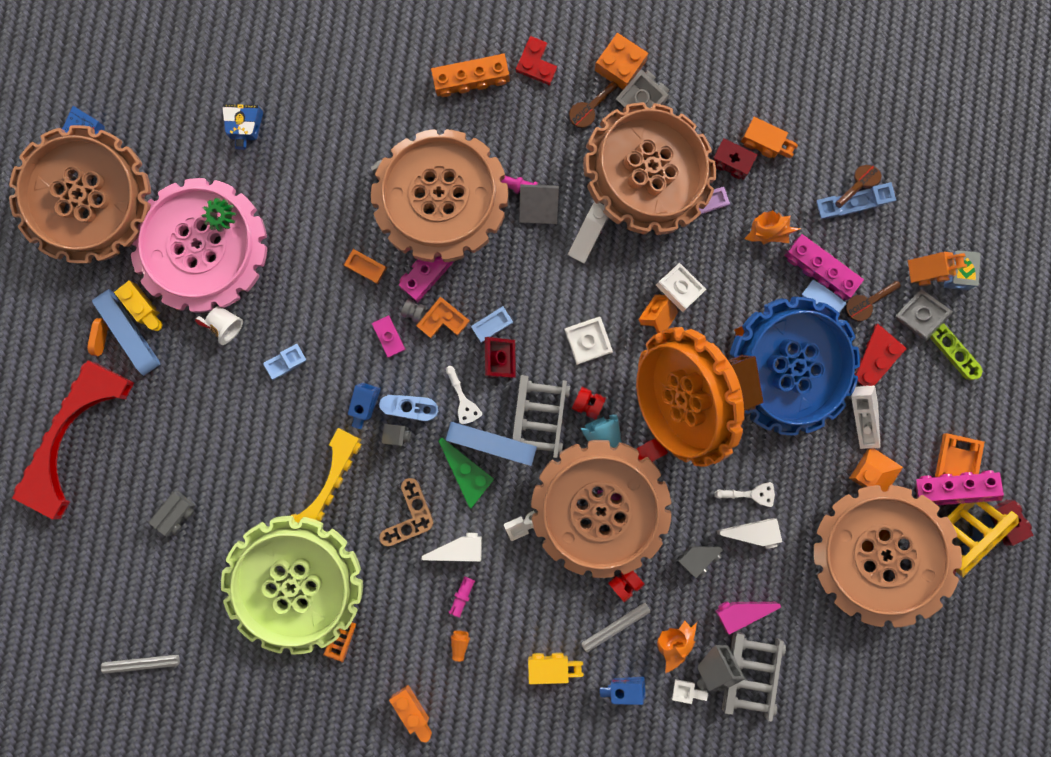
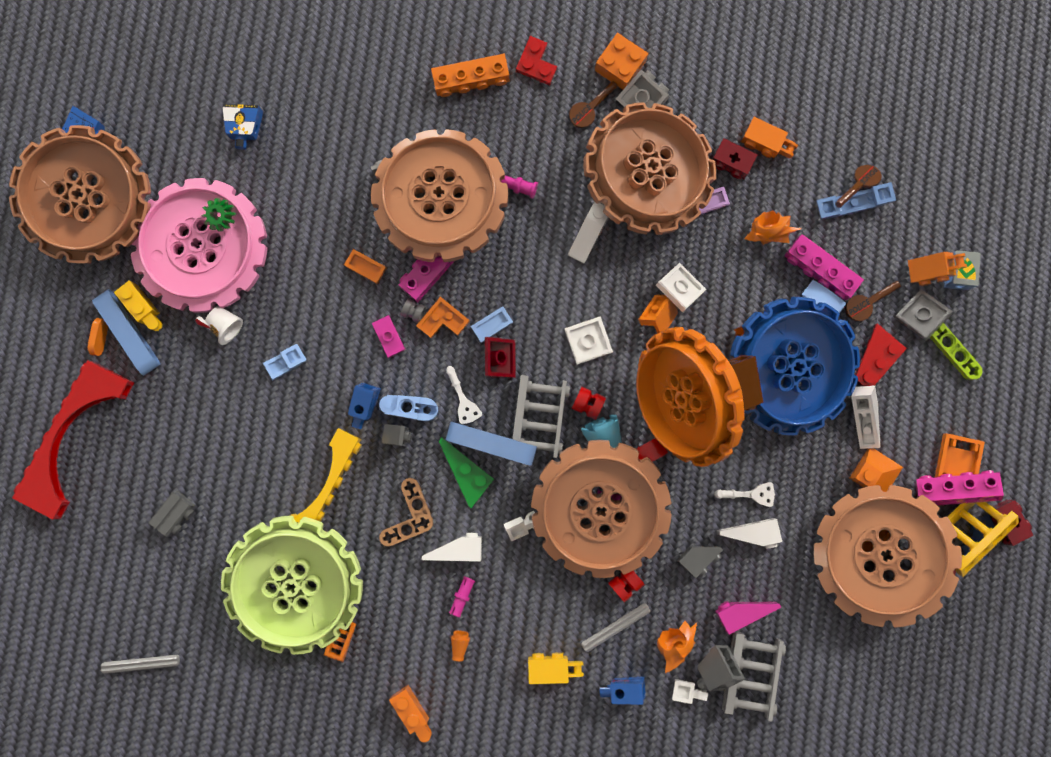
flat silver tile [519,184,559,224] -> none

